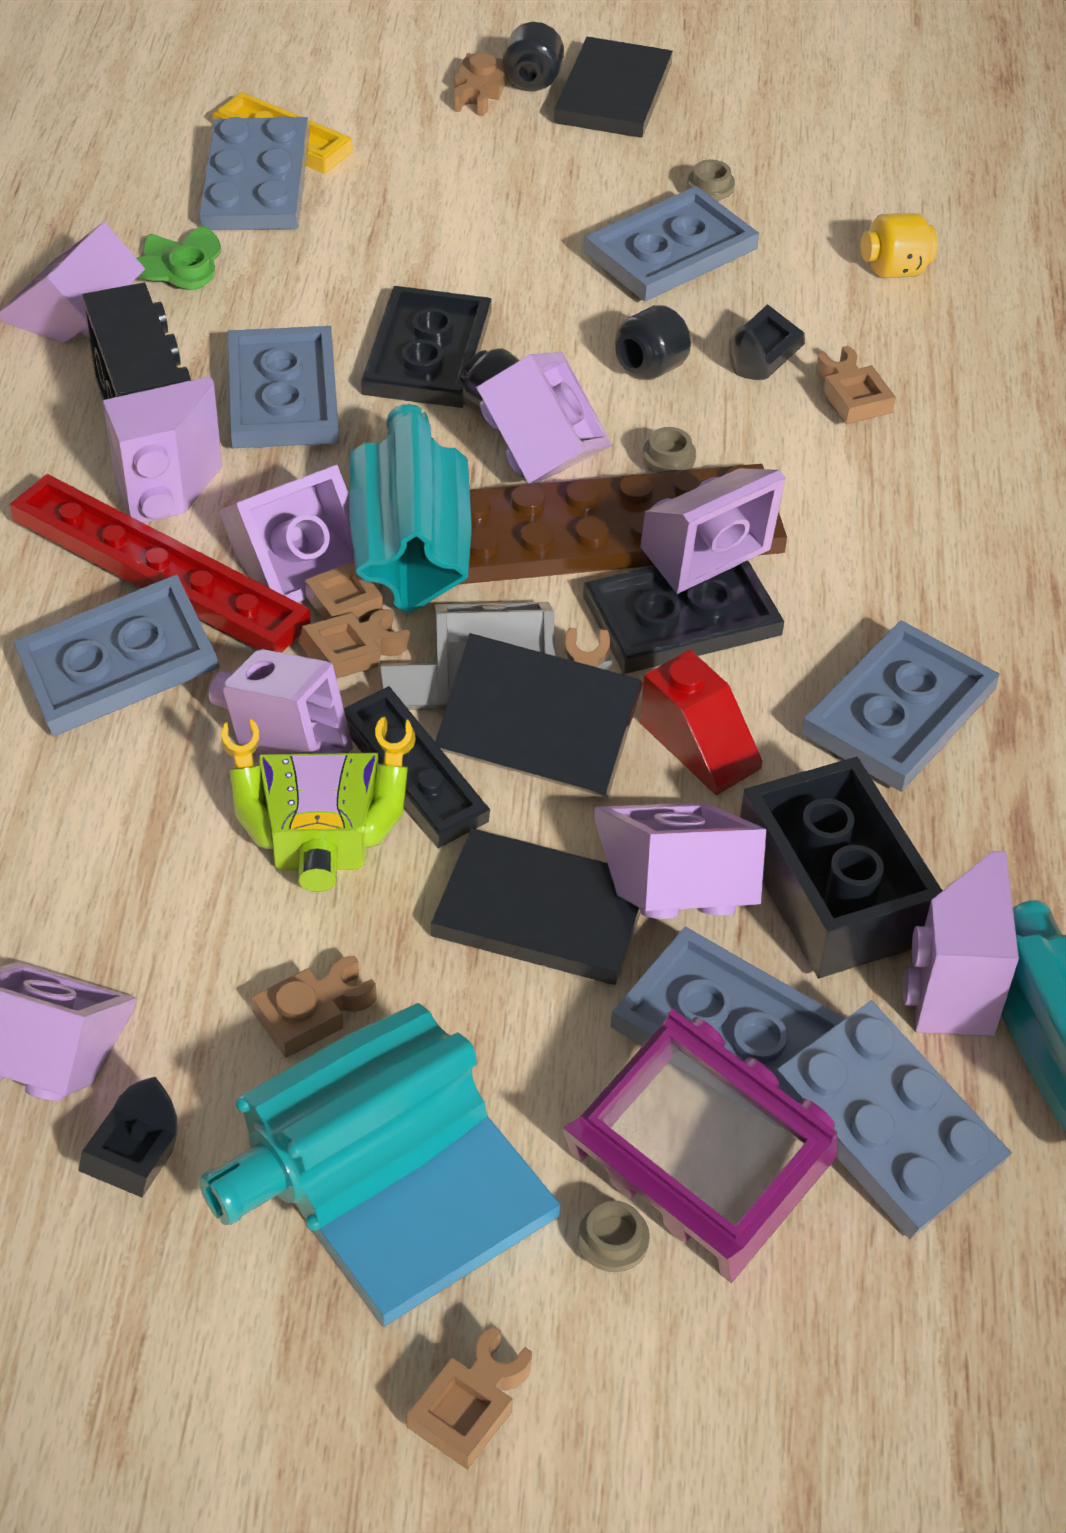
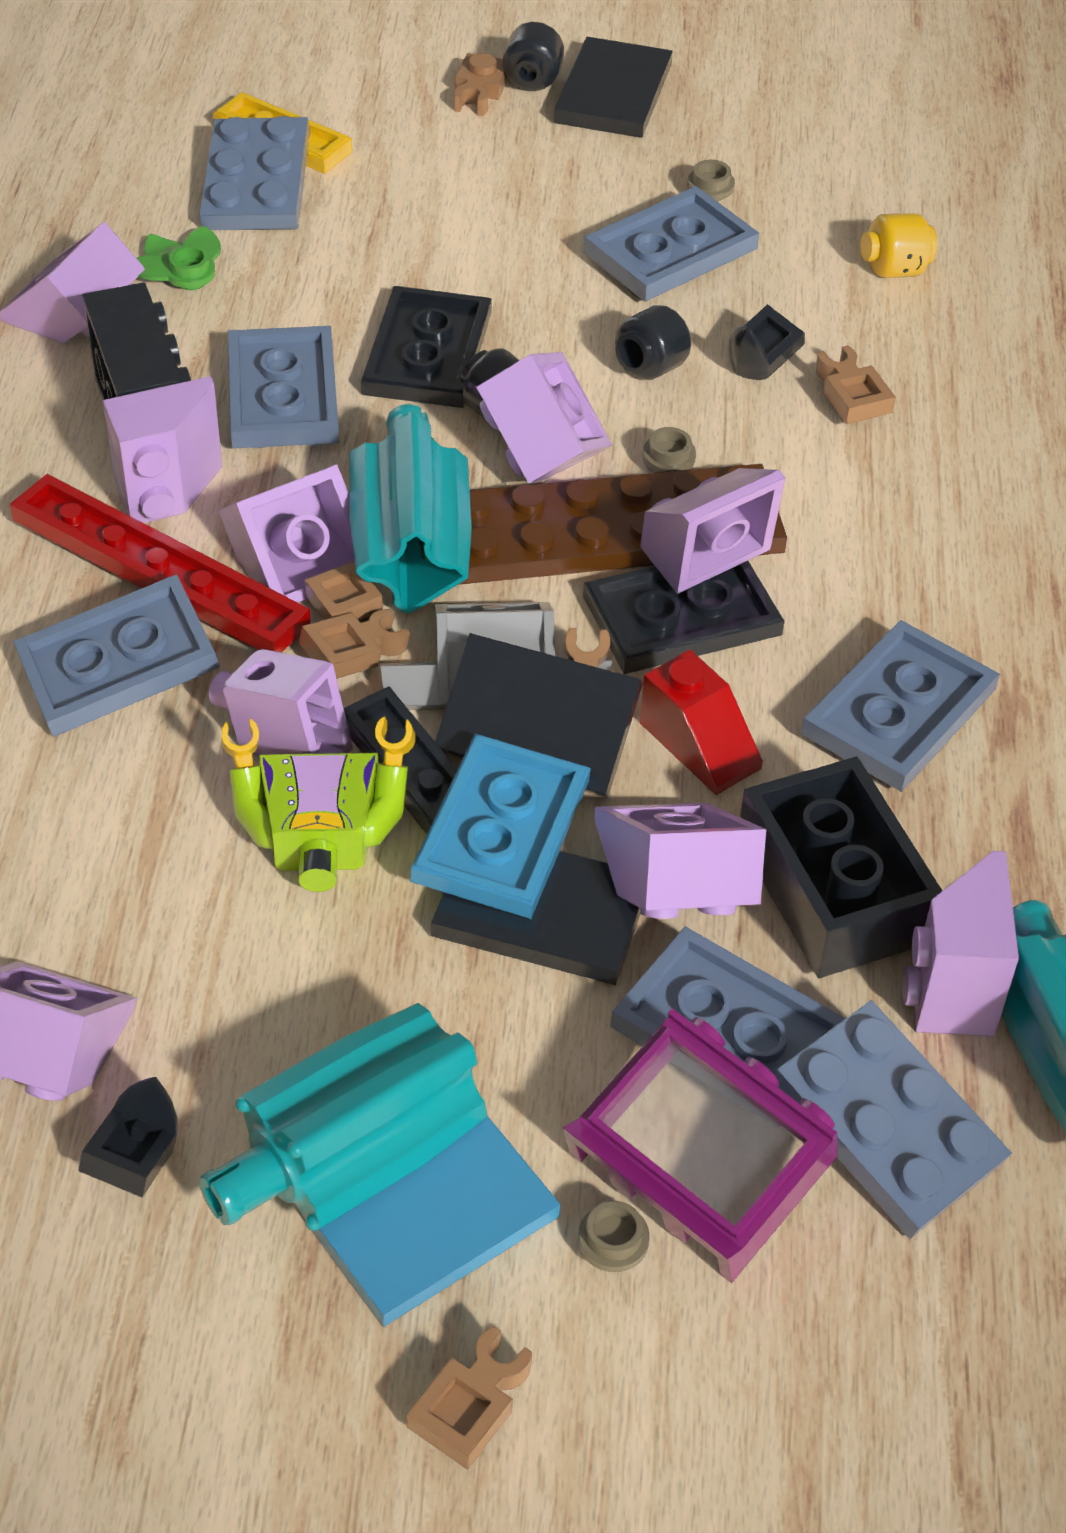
medium nougat plate [251,956,377,1058] -> none
none -> dark azure tile [410,734,591,919]

